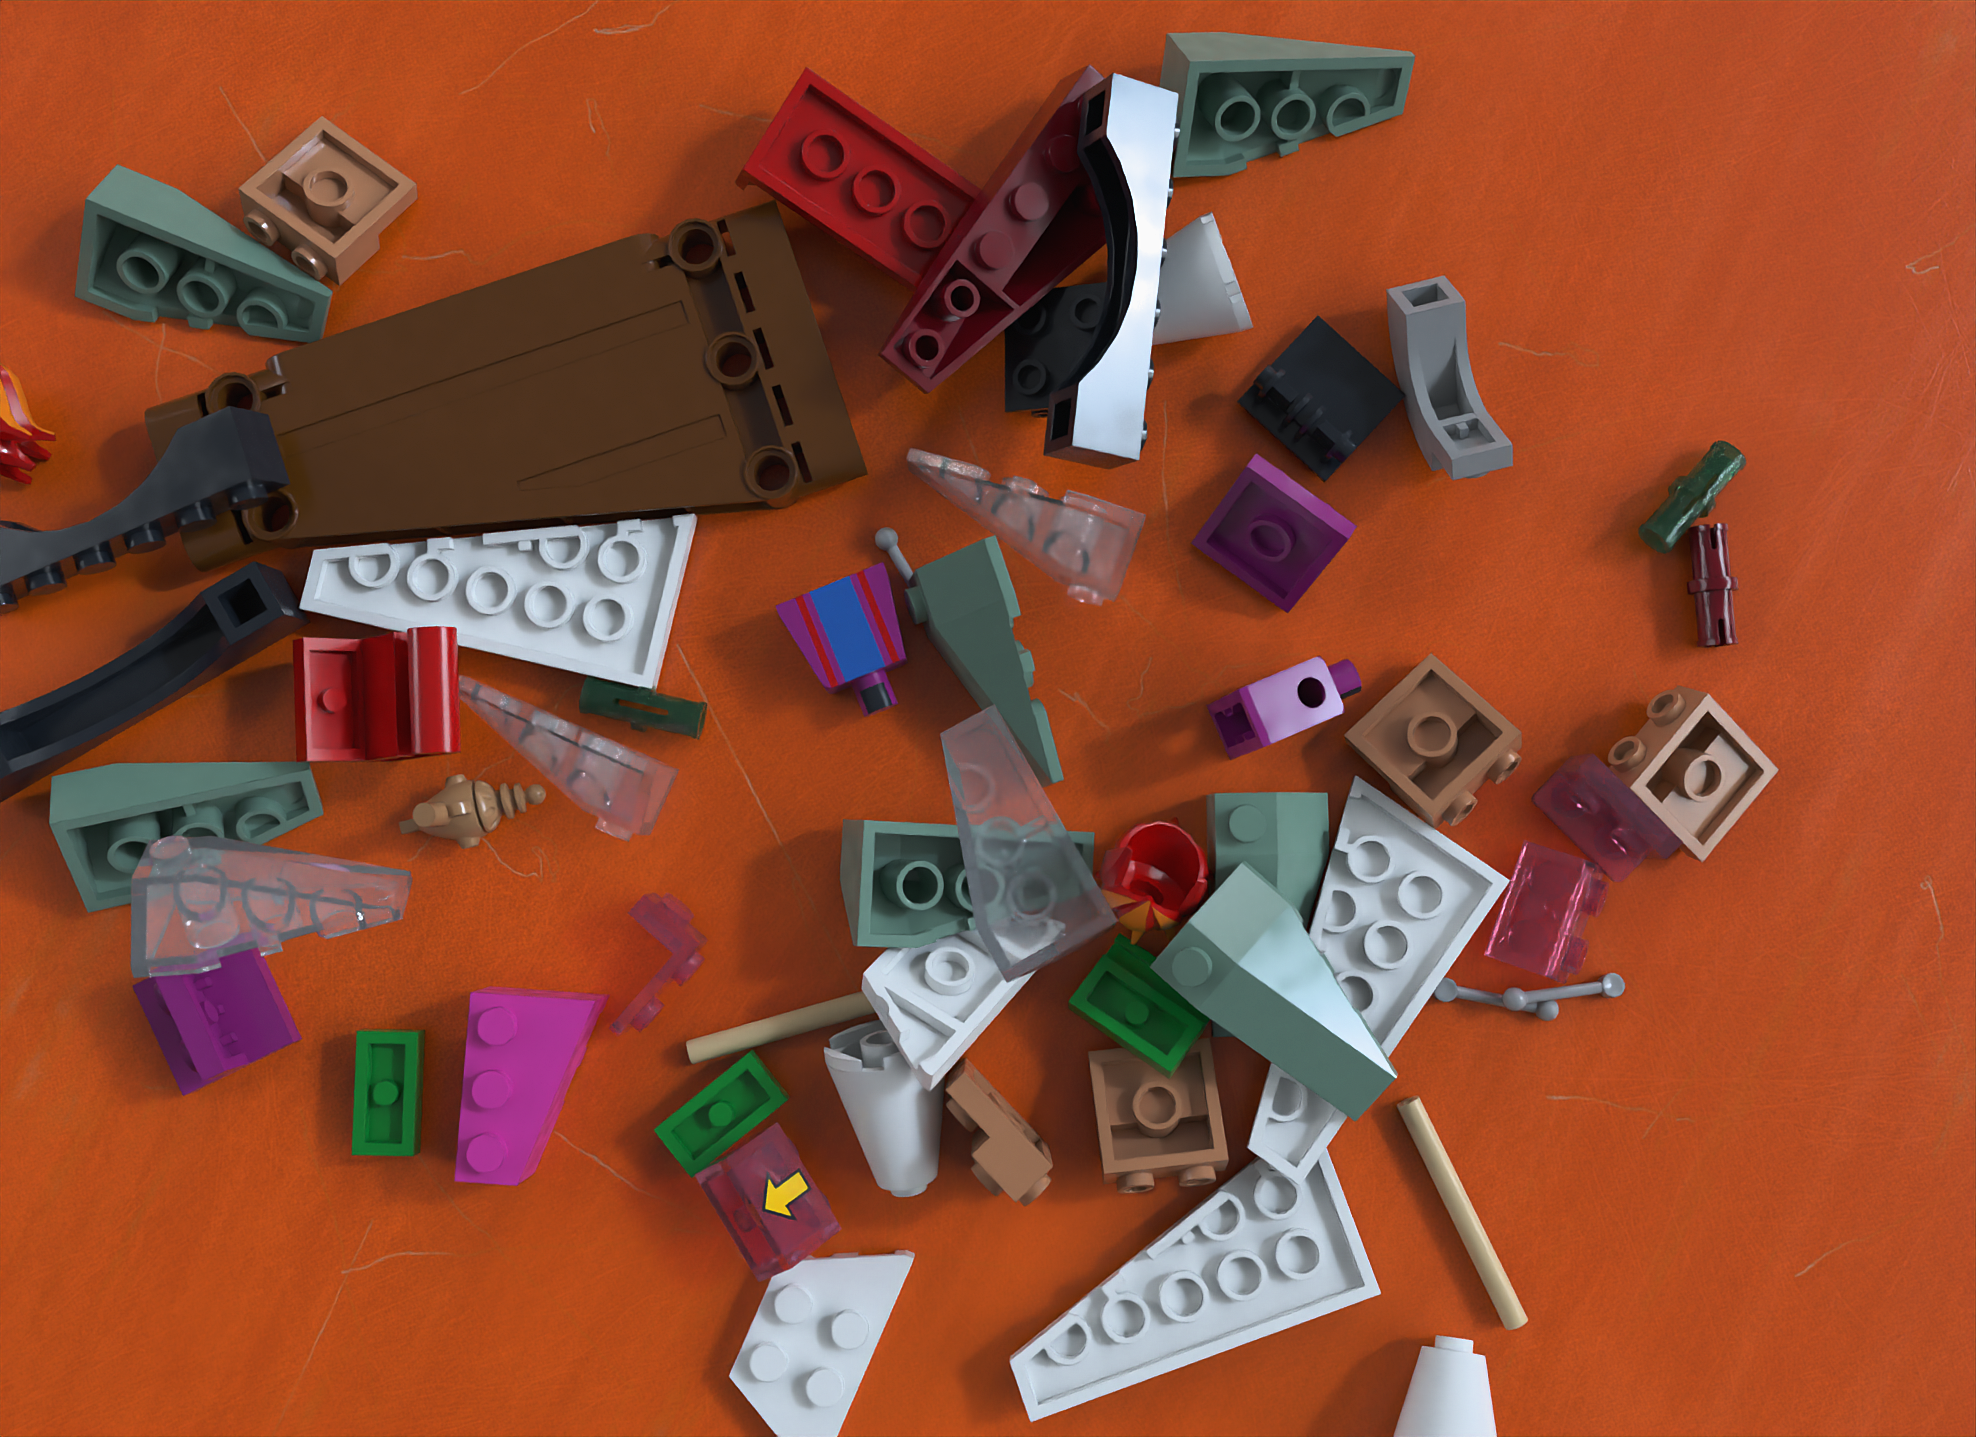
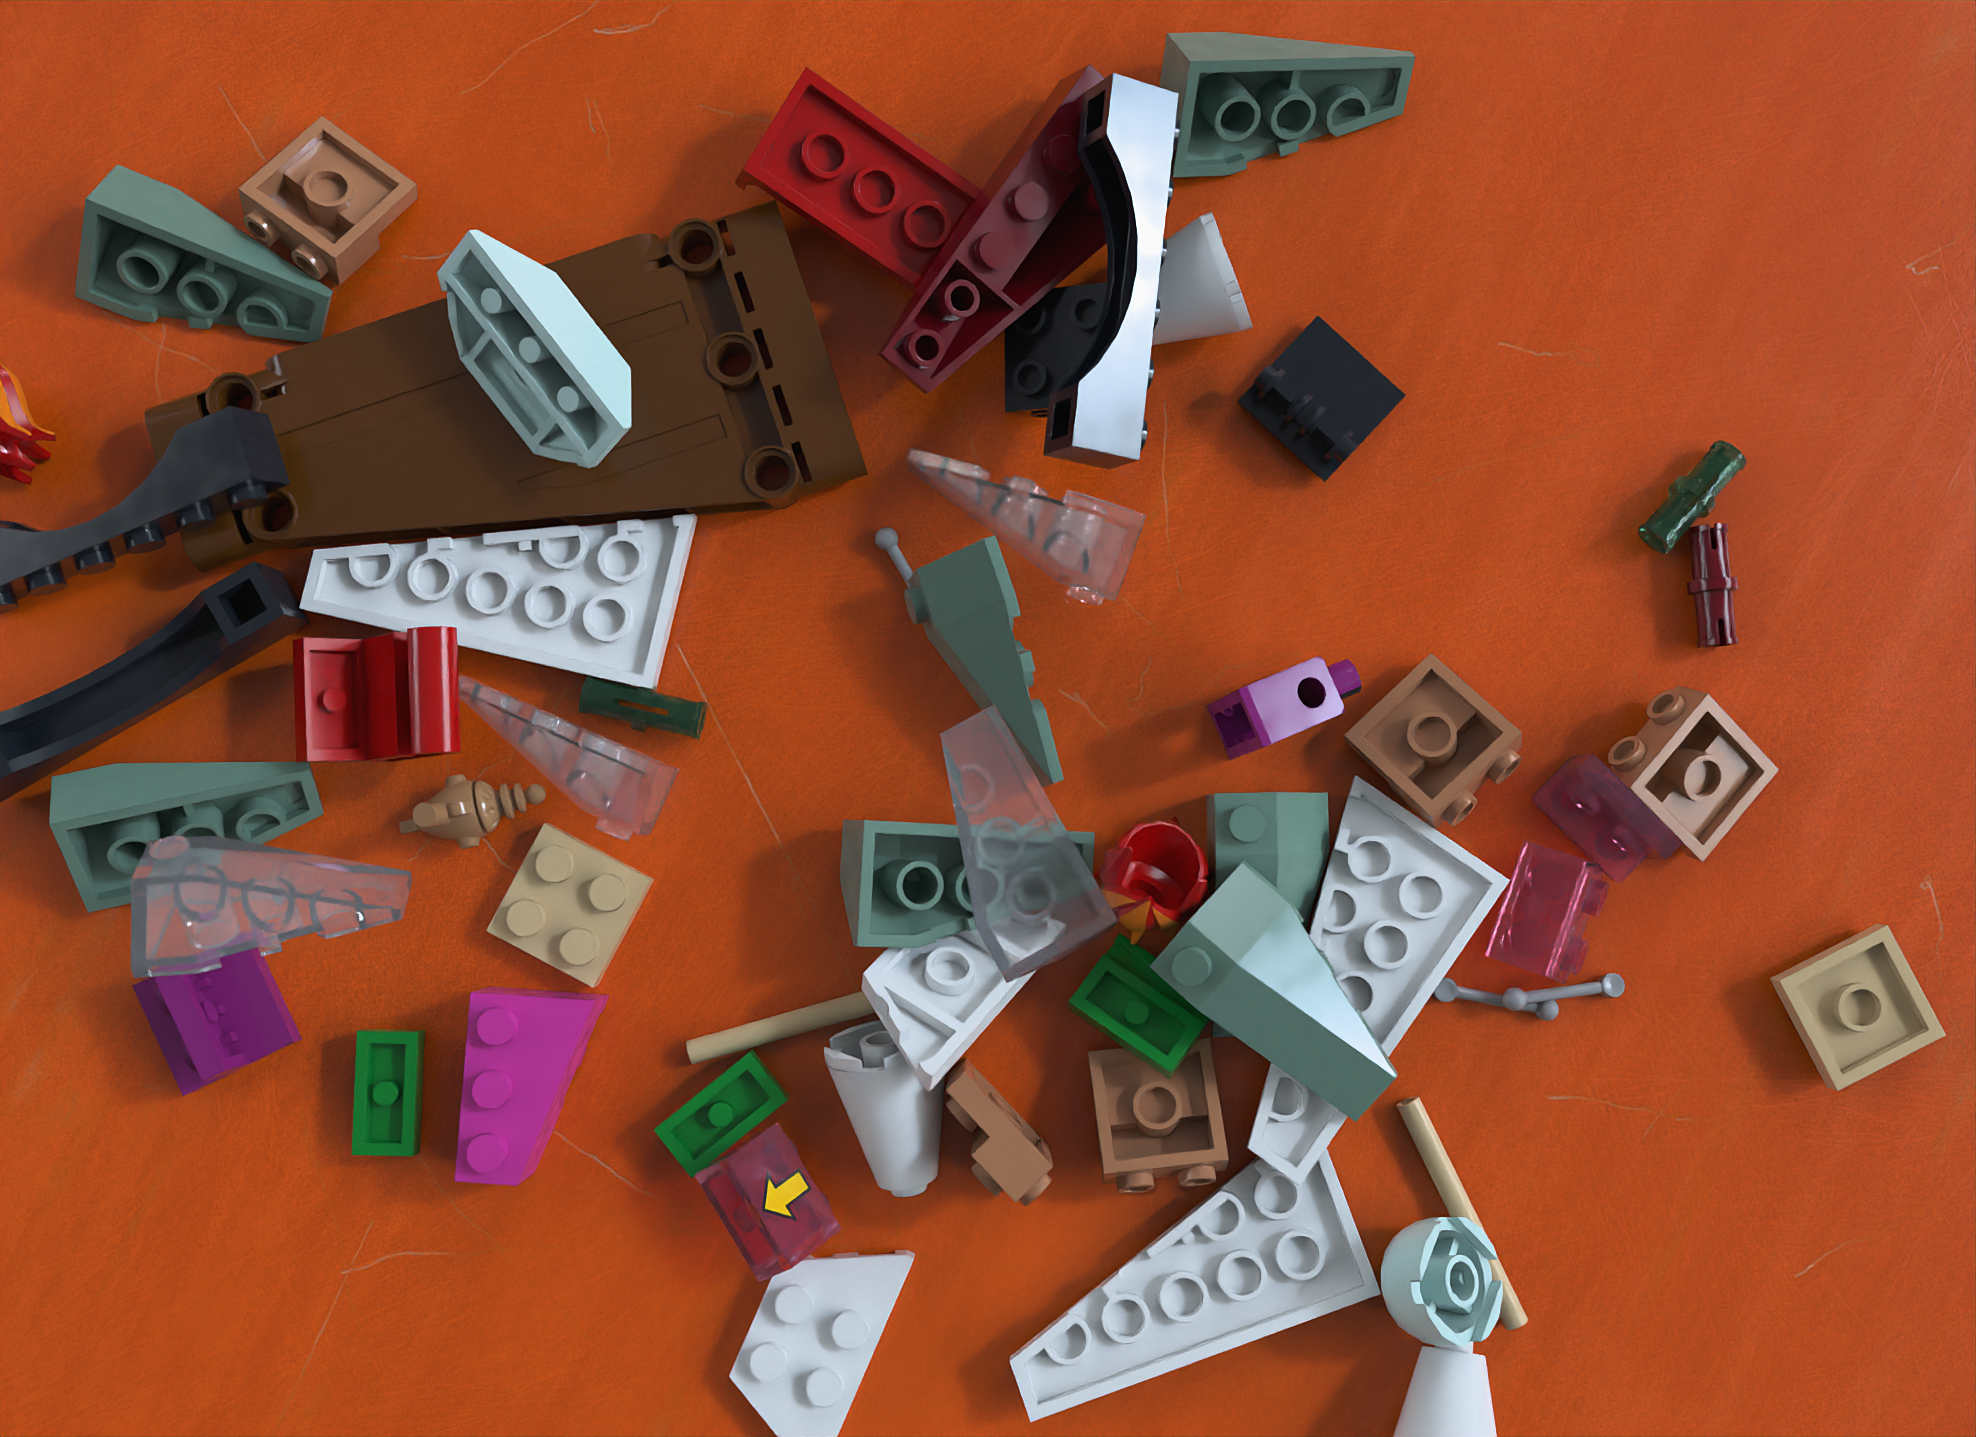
clear pink bracket [609,892,708,1037] -> none
torso [775,562,908,717] -> none
magenta bracket [1191,454,1357,613] -> none
light grey arch [1386,275,1513,481] -> none
none -> light aqua wedge [437,230,631,468]
none -> tan plate [486,823,655,988]
none -> light aqua cylinder [1381,1217,1503,1346]
none -> tan plate [1770,924,1946,1091]

